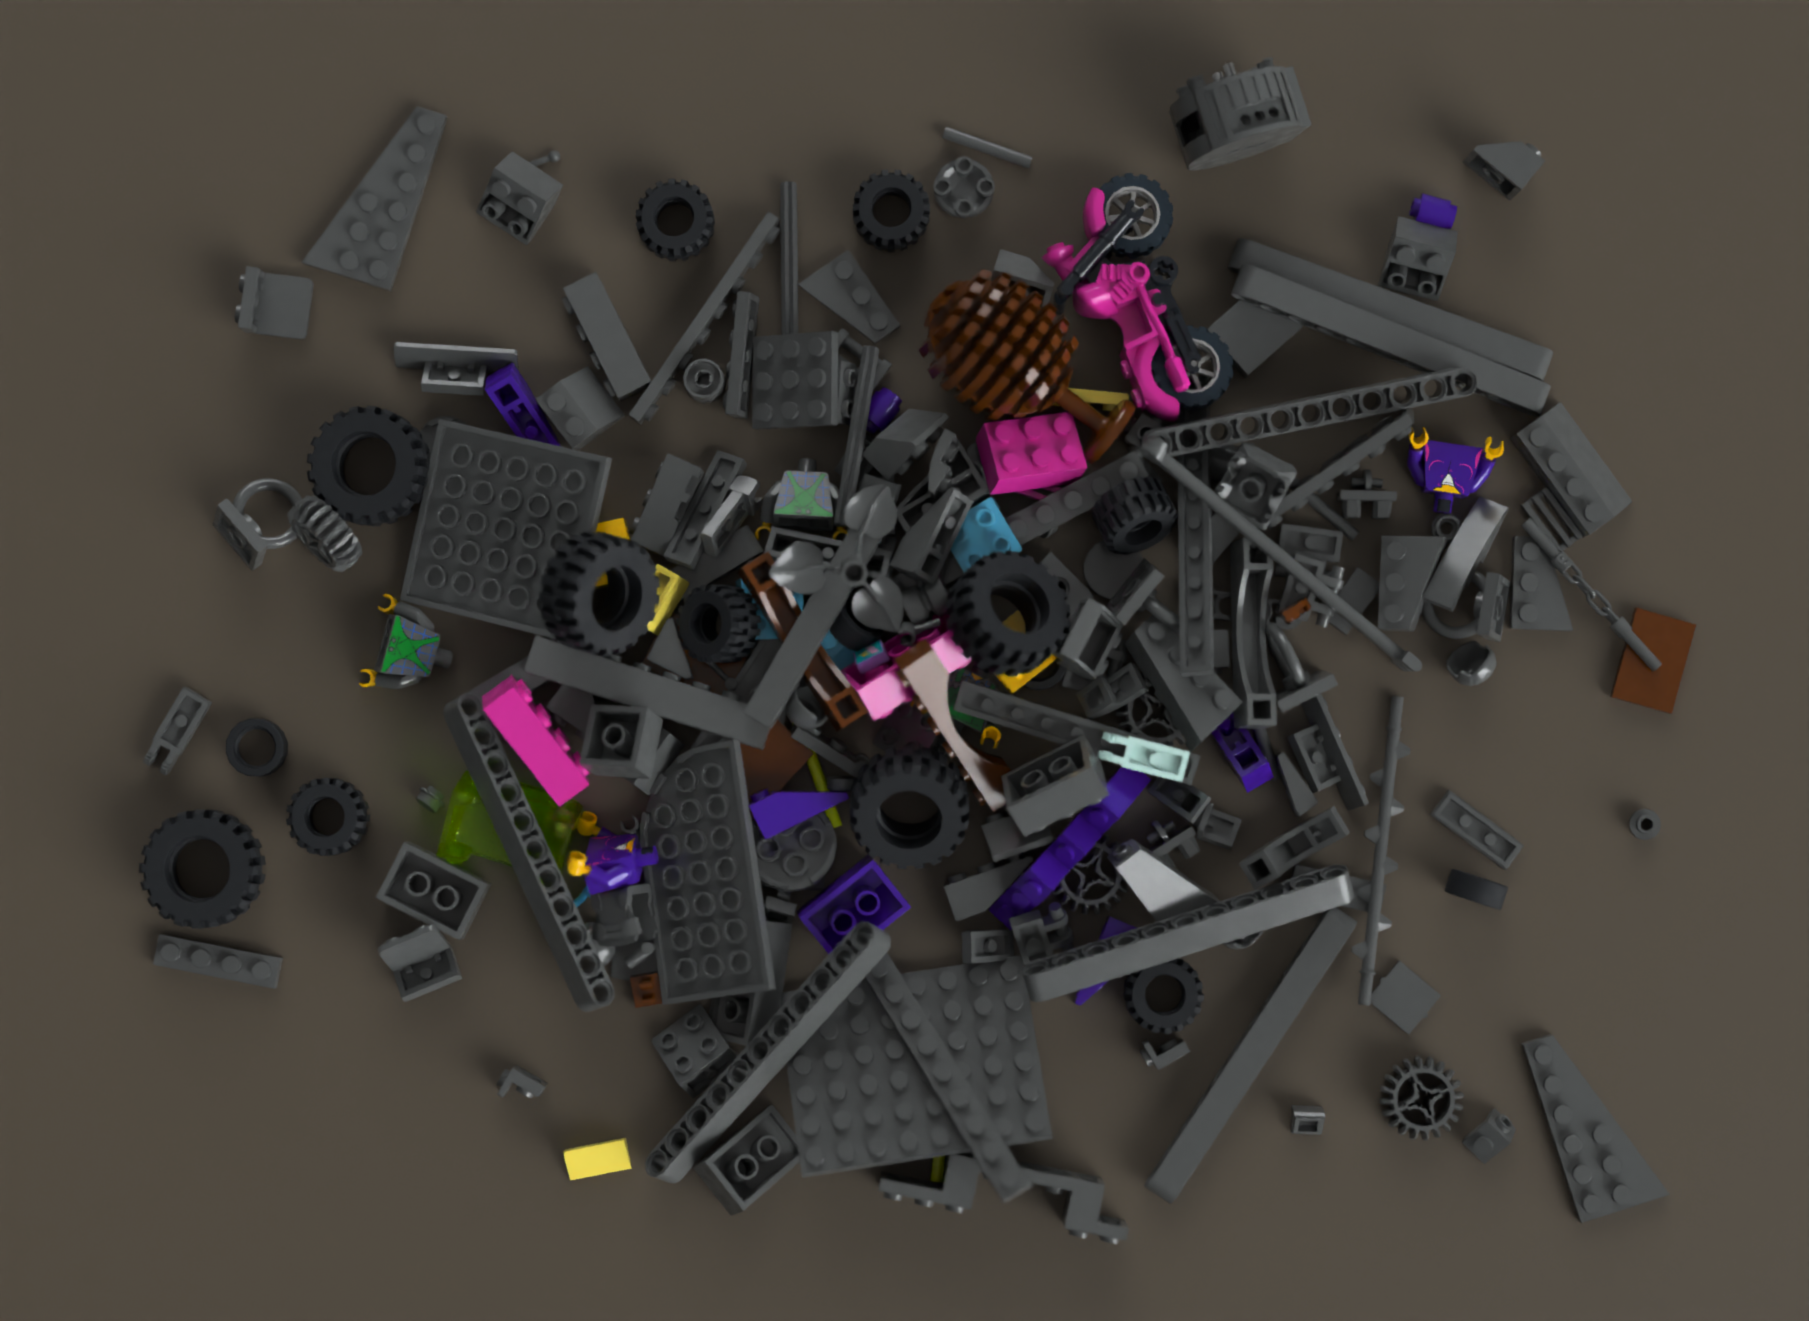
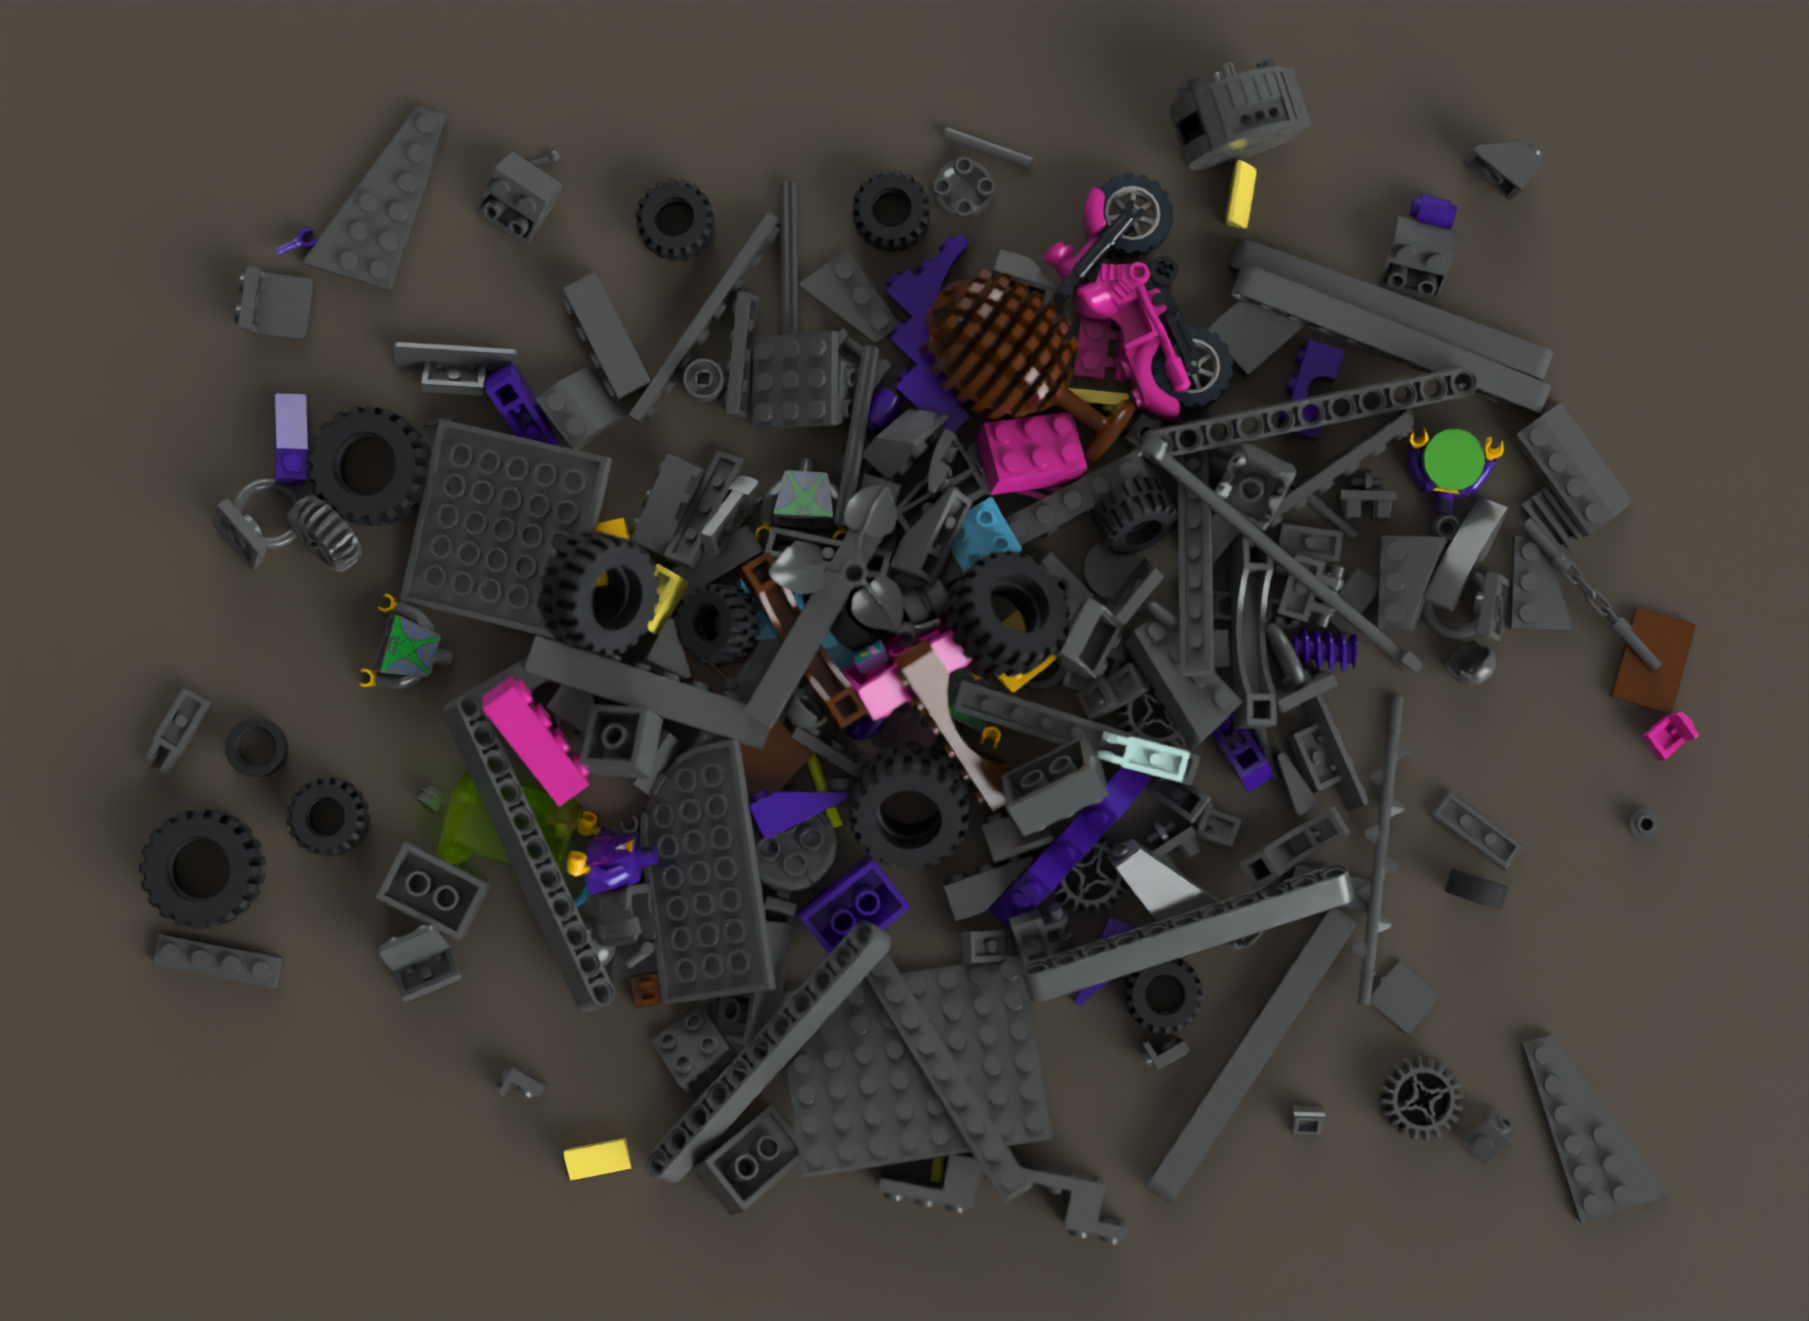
reddish brown tile [1279,597,1311,623] -> none
none -> dark purple hand [275,228,317,256]
none -> slope [275,393,308,486]
none -> dark purple arm [846,716,888,740]
none -> dark purple arch [886,234,970,434]
none -> dark pink plate [1073,316,1126,382]
none -> light yellow slope [1224,160,1257,229]
none -> dark purple arch [1277,339,1345,442]
none -> dark purple piece [1292,628,1358,672]
none -> bright green tile [1421,429,1485,491]
none -> dark pink bracket [1641,711,1699,761]

